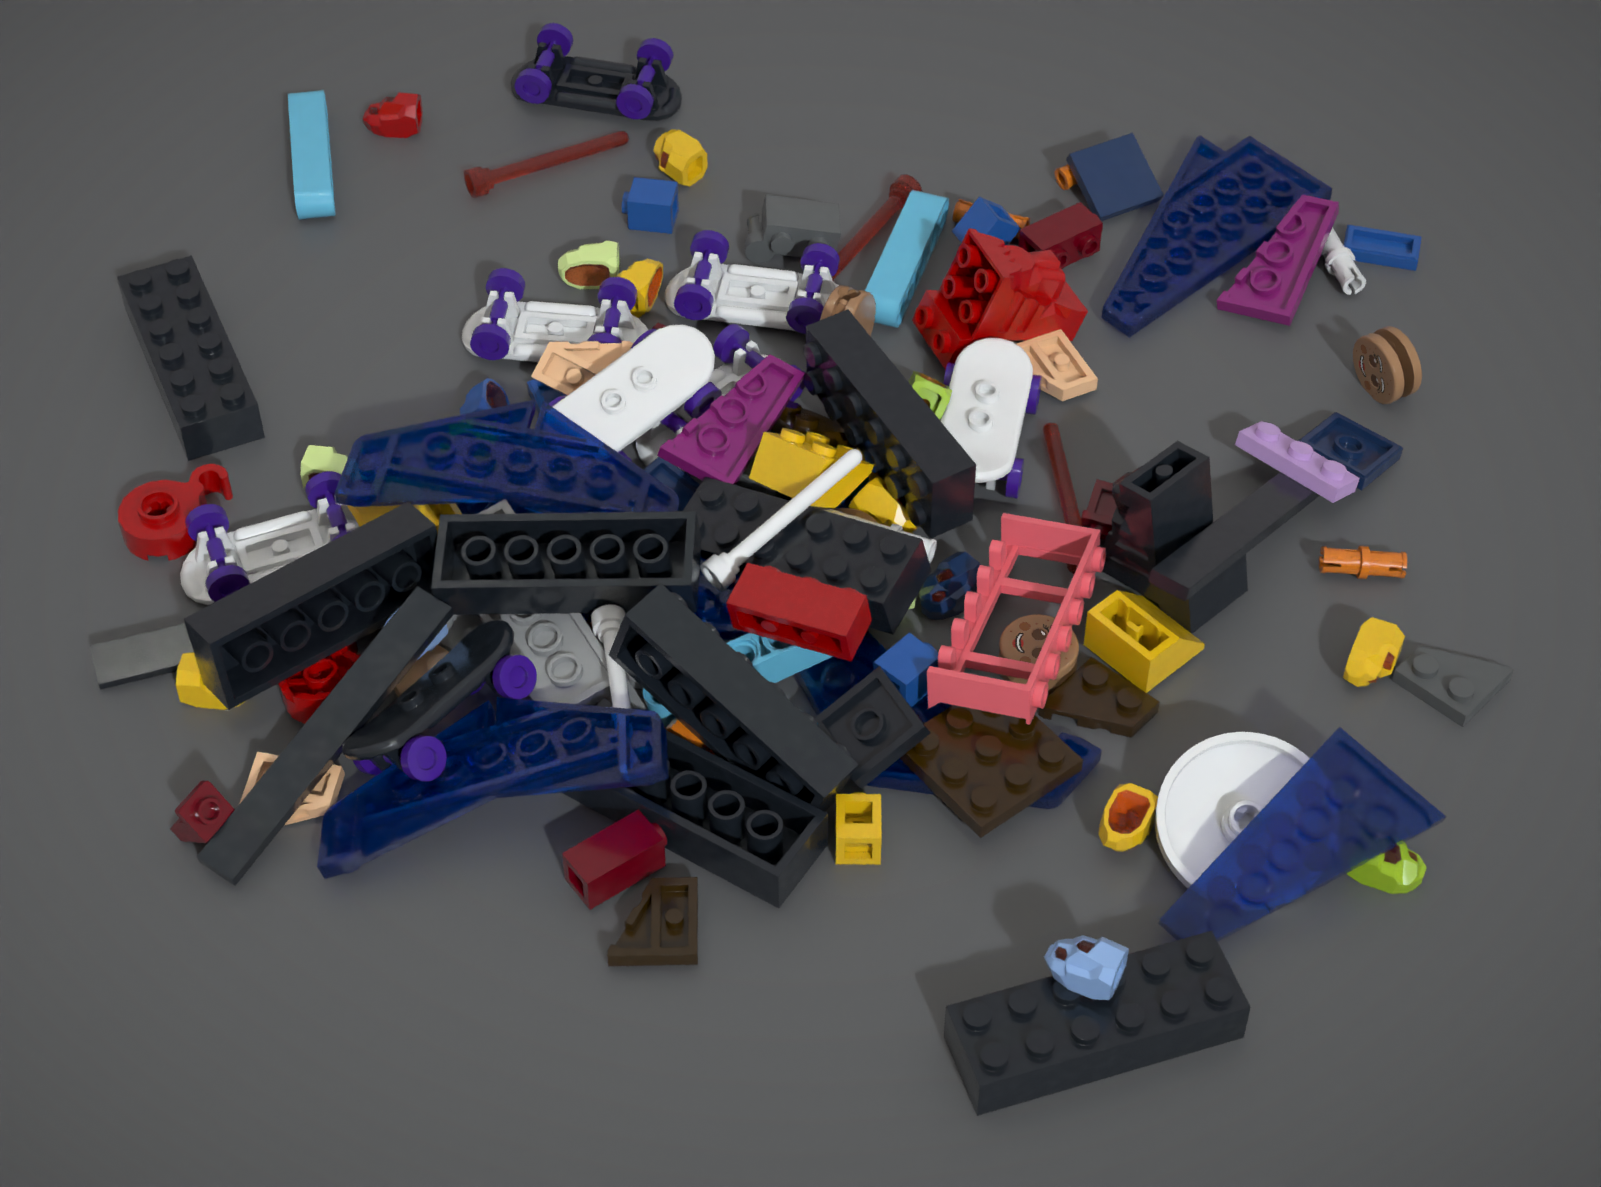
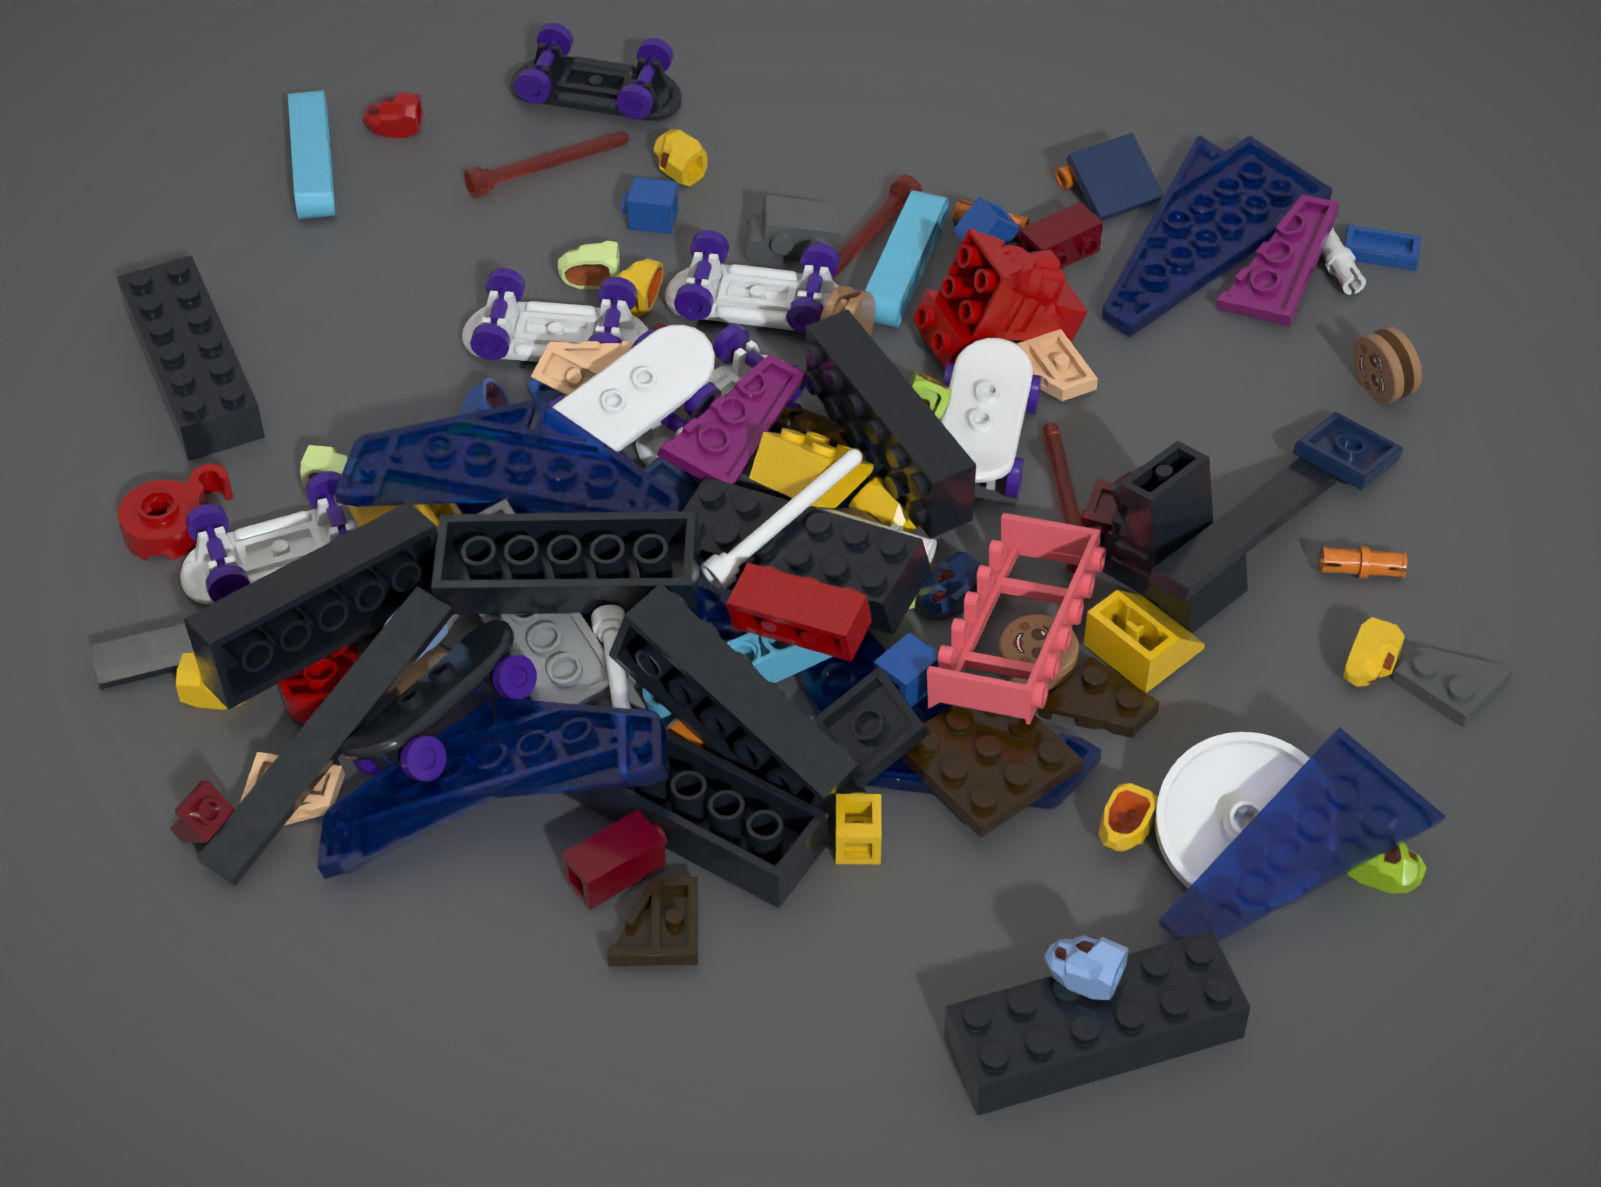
lavender plate [1235,421,1360,503] -> none

